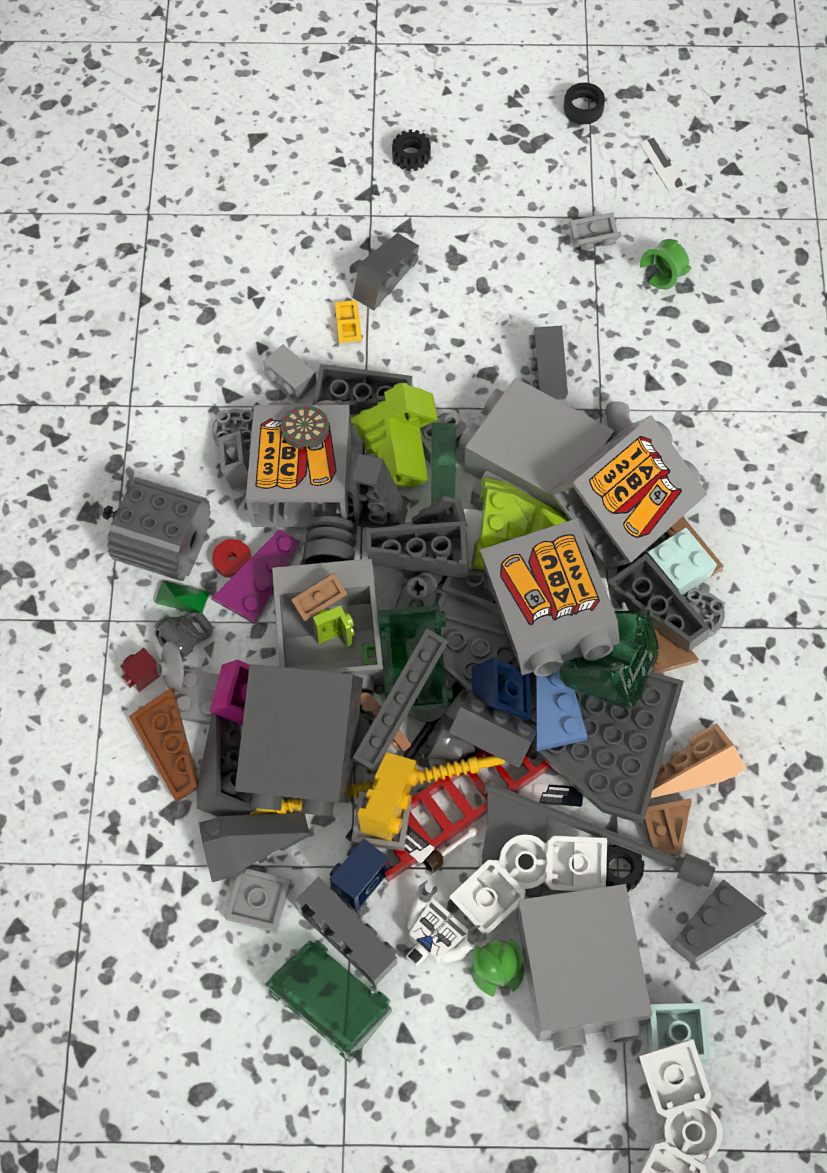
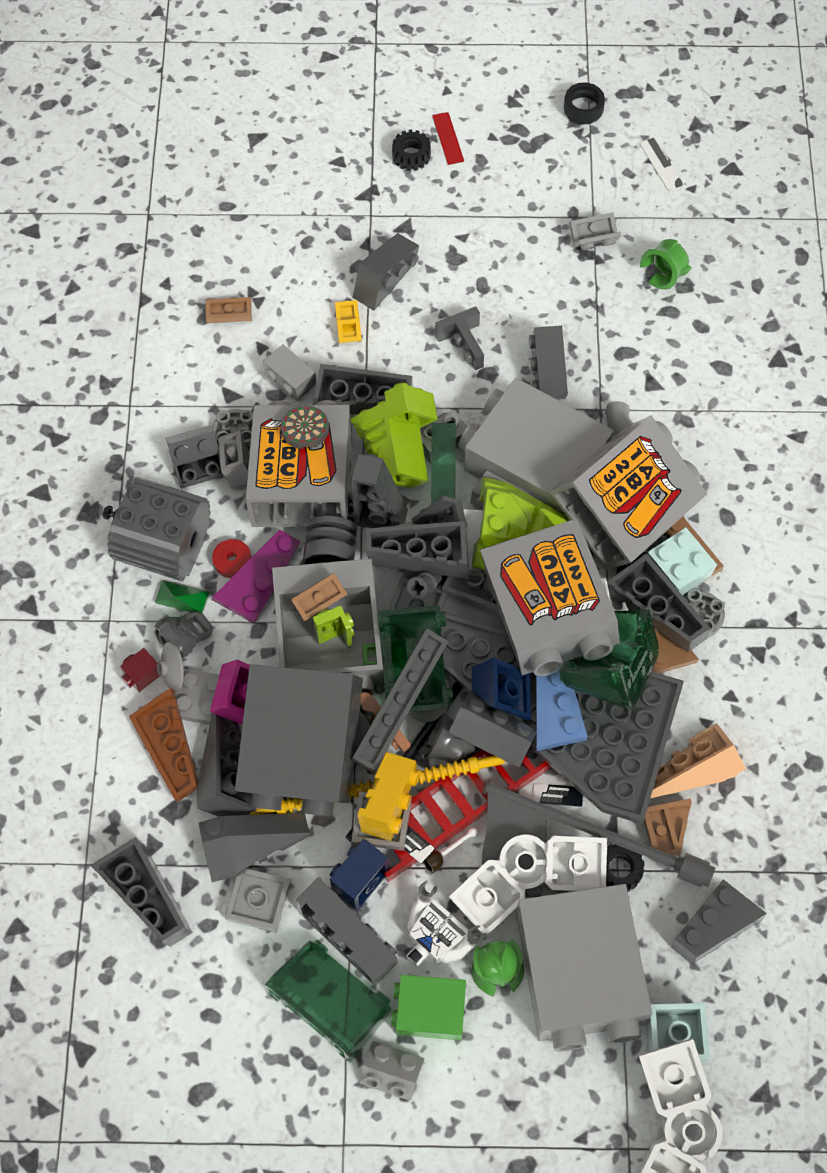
none -> dark grey wedge [90,837,193,947]
none -> dark grey slope [165,425,224,489]
none -> medium nougat plate [206,297,252,323]
none -> light grey bracket [359,1041,425,1100]
none -> bright green brick [391,975,466,1041]
none -> red sticker [432,112,464,165]
none -> dark grey bracket [435,306,484,370]

